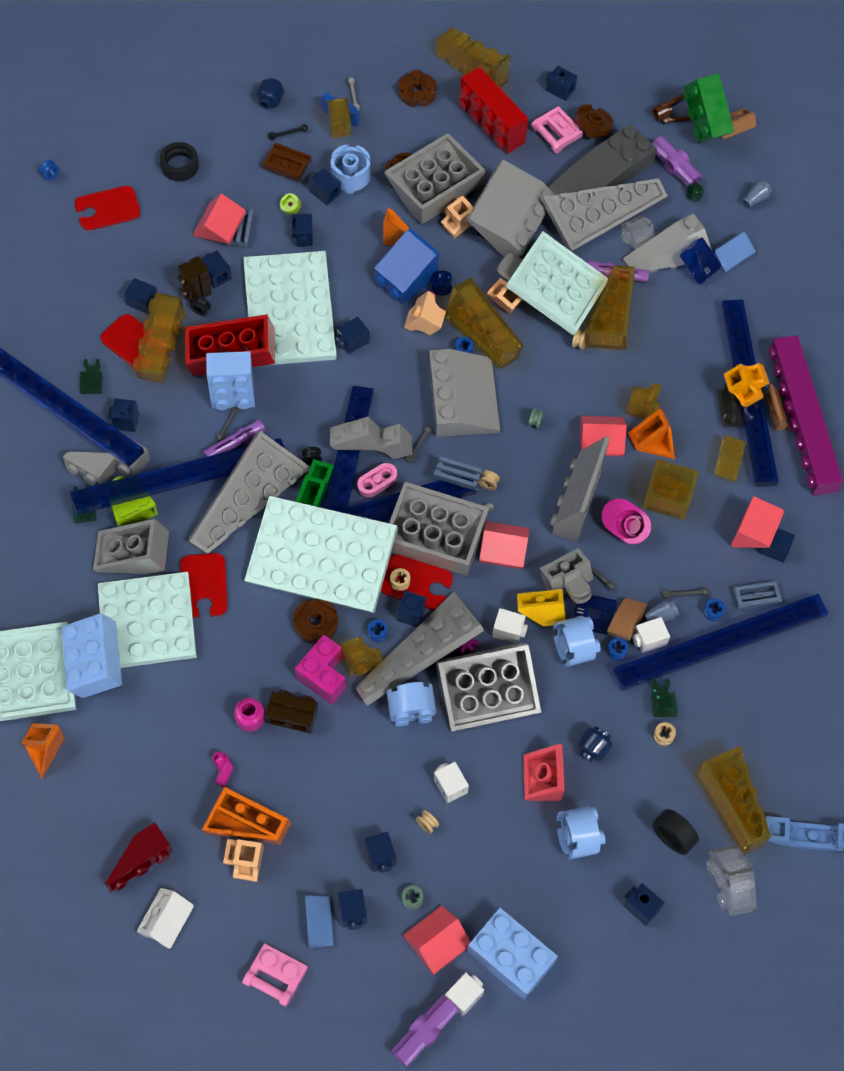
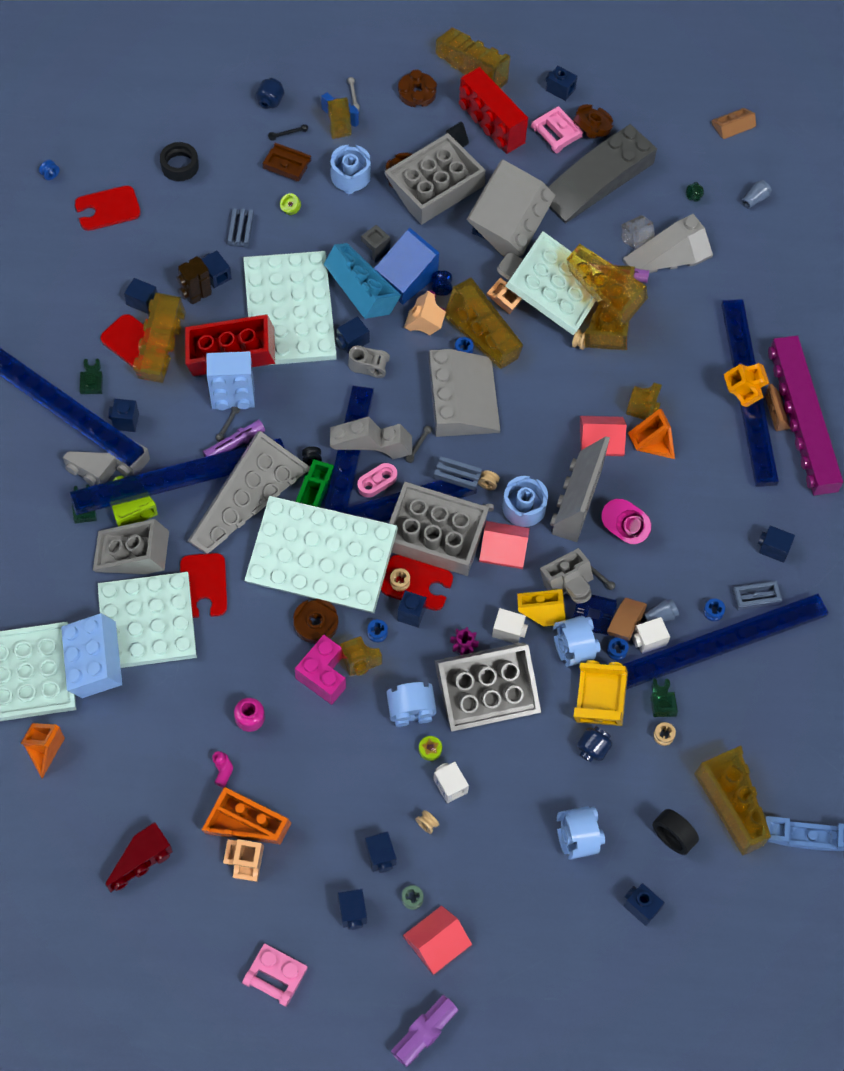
white panel [136,888,194,948] -> none
black bush [190,296,211,316] -> none
coral slope [193,193,246,244] -> none
dark brown brick [265,690,318,734] -> none
dark blue brick [292,214,313,247] -> none
medium blue slope [305,896,334,948] -> none
dark blue brick [309,168,341,205] -> none
light grey wing [355,592,484,706] -> none
orange slope [383,208,409,246] -> none
light nougat brick [441,195,473,239] -> none
white brick [445,973,484,1017] -> none
light blue brick [467,908,558,1000] -> none
coral slope [523,744,564,801] -> none
sand green bush [528,408,544,429] -> none
light grey wing [541,178,668,251] -> none
clear yellow brick [642,459,699,520] -> none
reddish brown plant [652,93,690,124] -> none
medium lavender piece [652,136,703,188] -> none
dark grey hinge [662,587,709,599] -> none
clear blue piece [679,237,721,285] -> none
green brick [683,73,735,144] -> none
clear brick [706,845,757,917] -> none
medium blue slope [712,232,756,273] -> none
clear yellow slope [713,435,746,482] -> none
clear smoke hinge [716,384,744,427] -> none
coral slope [731,496,784,548] -> none
none -> dark azure wedge [324,243,401,319]
none -> light grey piece [348,346,390,378]
none -> dark grey panel [361,225,390,262]
none -> lime tile [419,736,442,761]
none -> black slope [446,122,469,147]
none -> light blue brick [502,476,548,527]
none -> clear yellow wedge [567,244,648,329]
none -> yellow panel [573,660,628,726]

